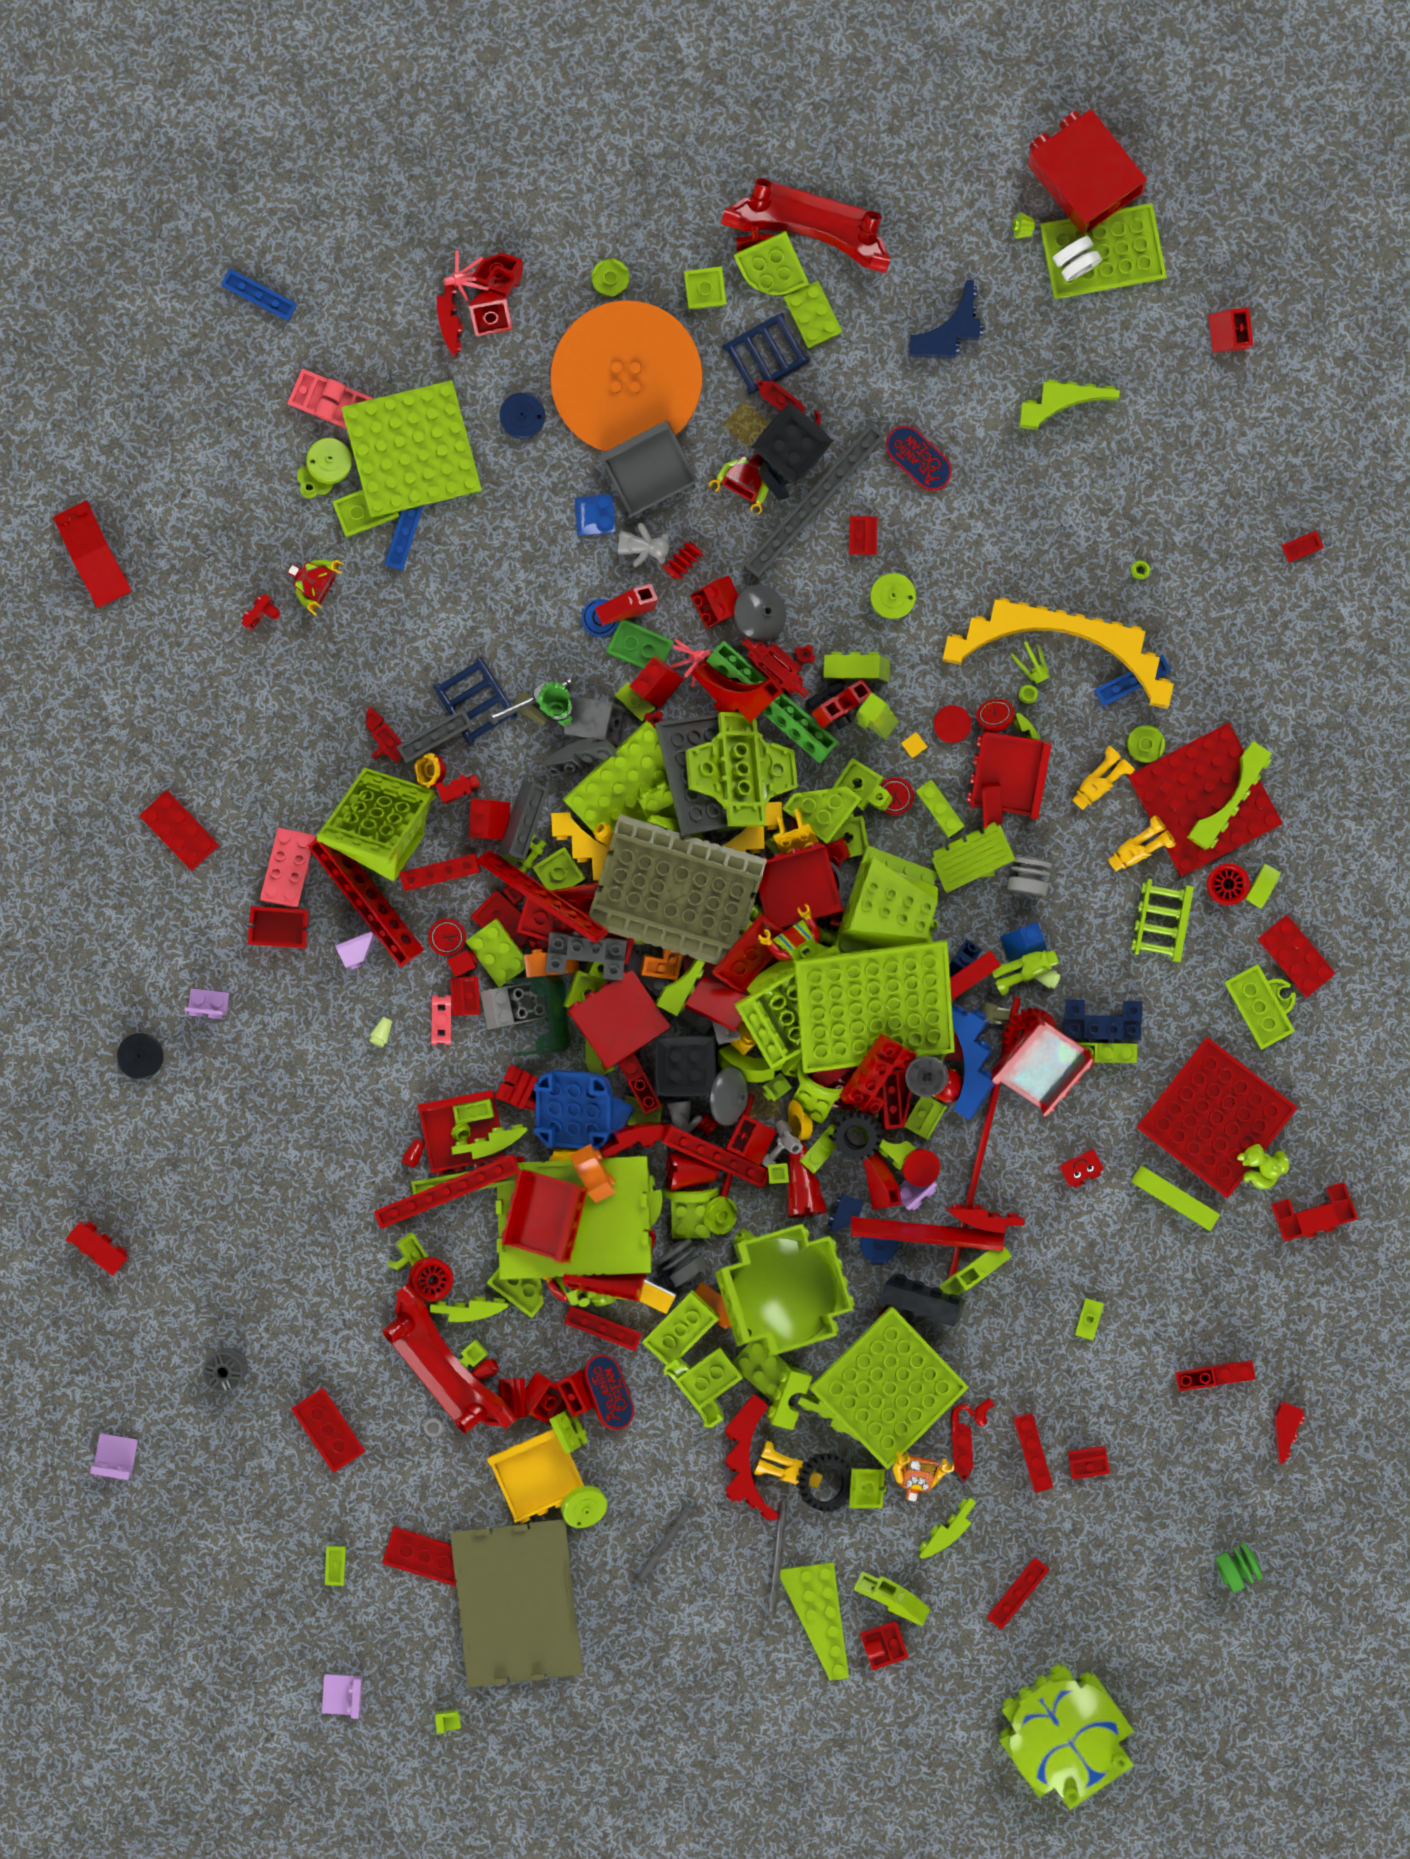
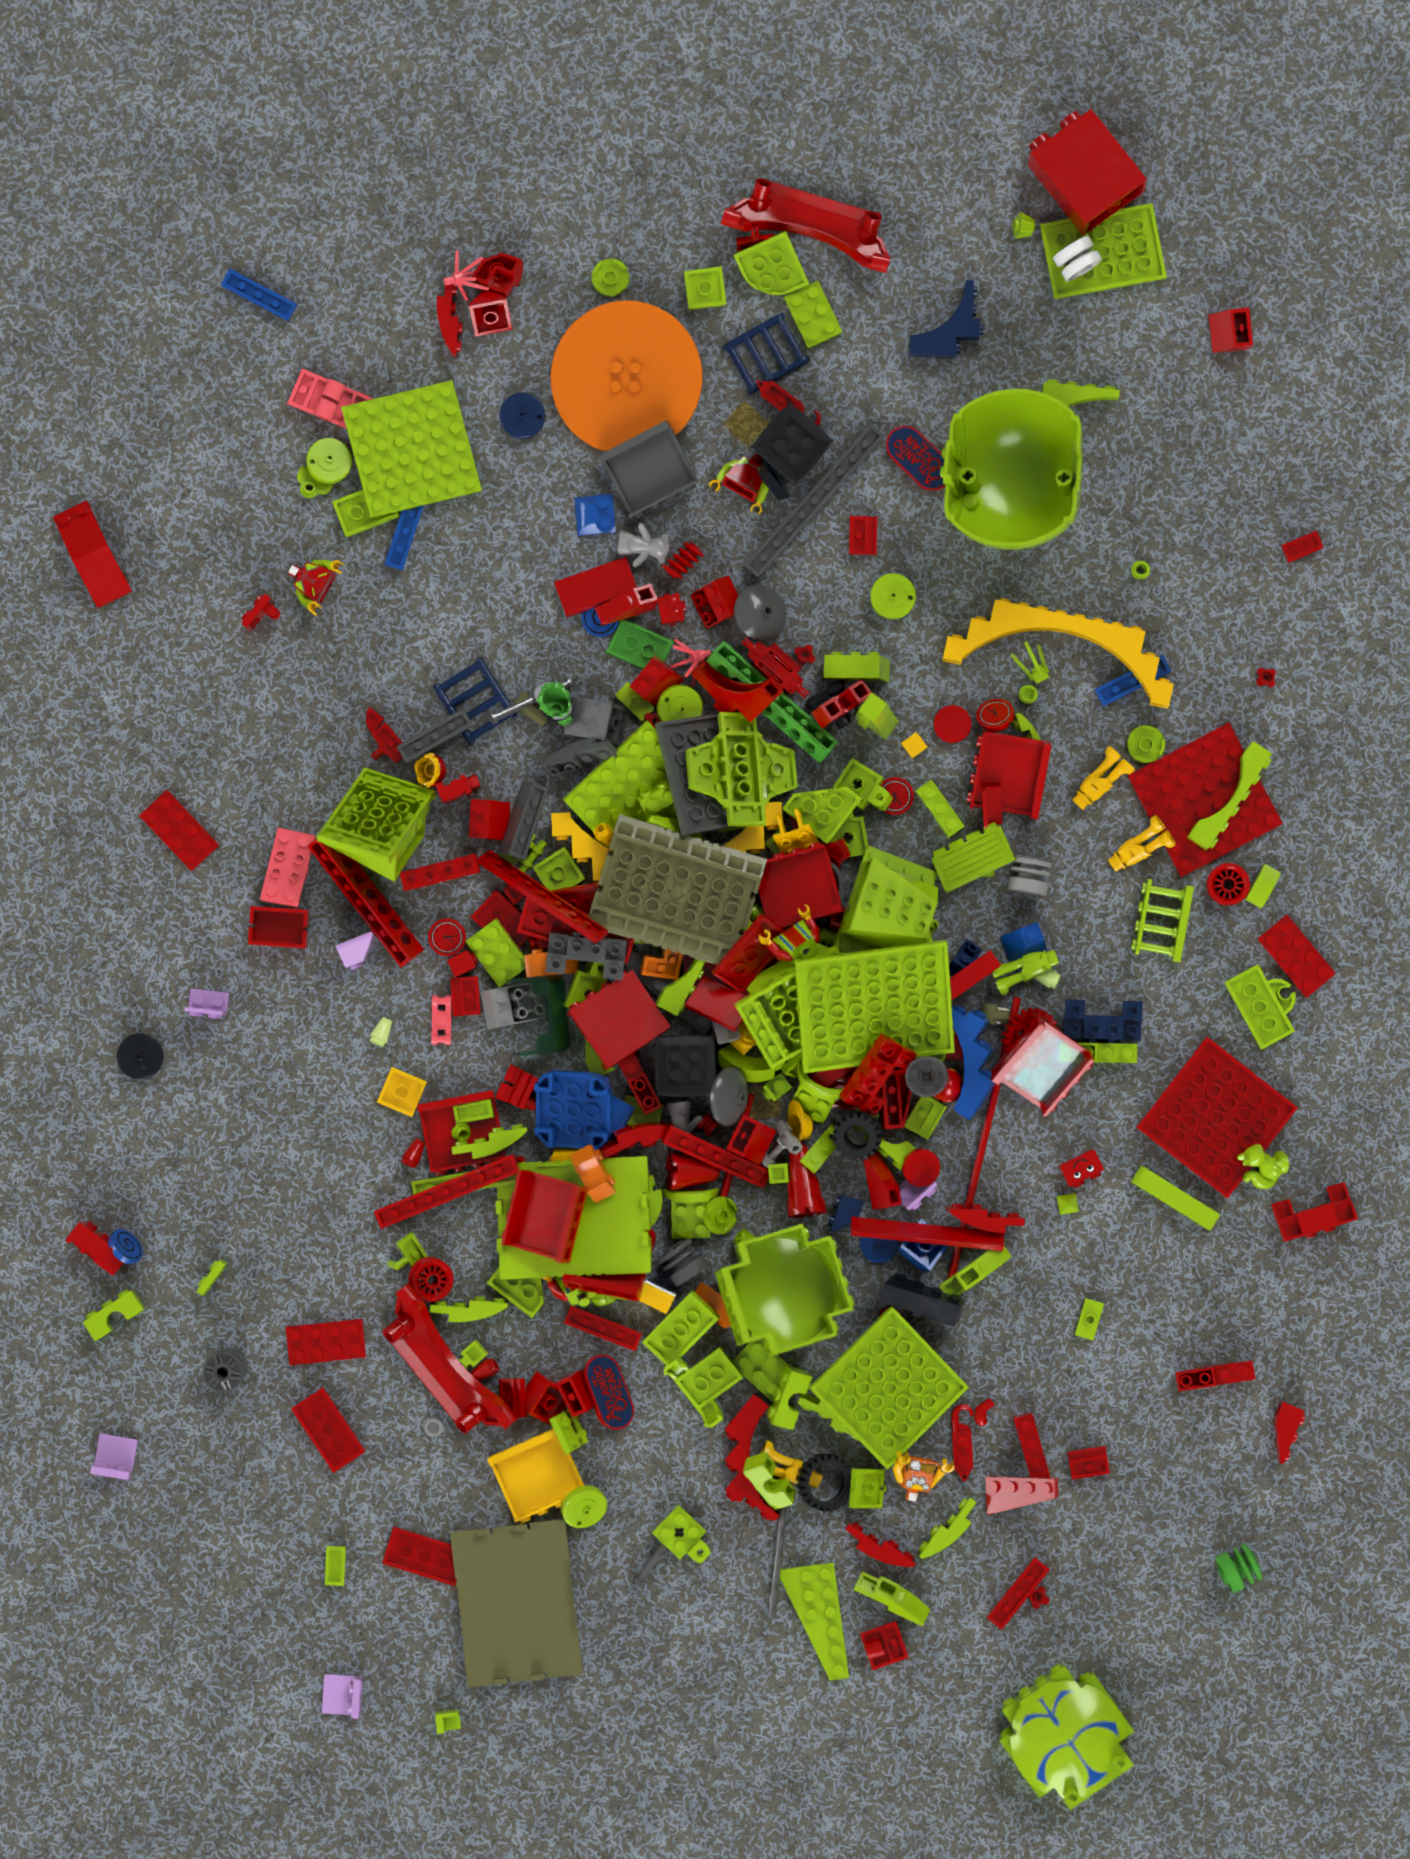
none -> lime arch [83,1289,146,1341]
none -> blue tile [108,1229,143,1264]
none -> lime plate [196,1259,228,1296]
none -> red plate [286,1318,367,1365]
none -> yellow plate [377,1067,427,1117]
none -> red tile [554,557,637,618]
none -> lime plate [652,1504,711,1563]
none -> red head [657,593,687,626]
none -> lime wheel [657,684,703,722]
none -> lime arch [743,1452,796,1510]
none -> red slope [844,1522,916,1567]
none -> blue slope [898,1218,948,1273]
none -> lime windscreen [940,389,1083,550]
none -> wing [985,1476,1059,1515]
none -> red plate [1029,1586,1050,1609]
none -> lime slope [1057,1193,1079,1215]
none -> red plate [1256,668,1276,687]

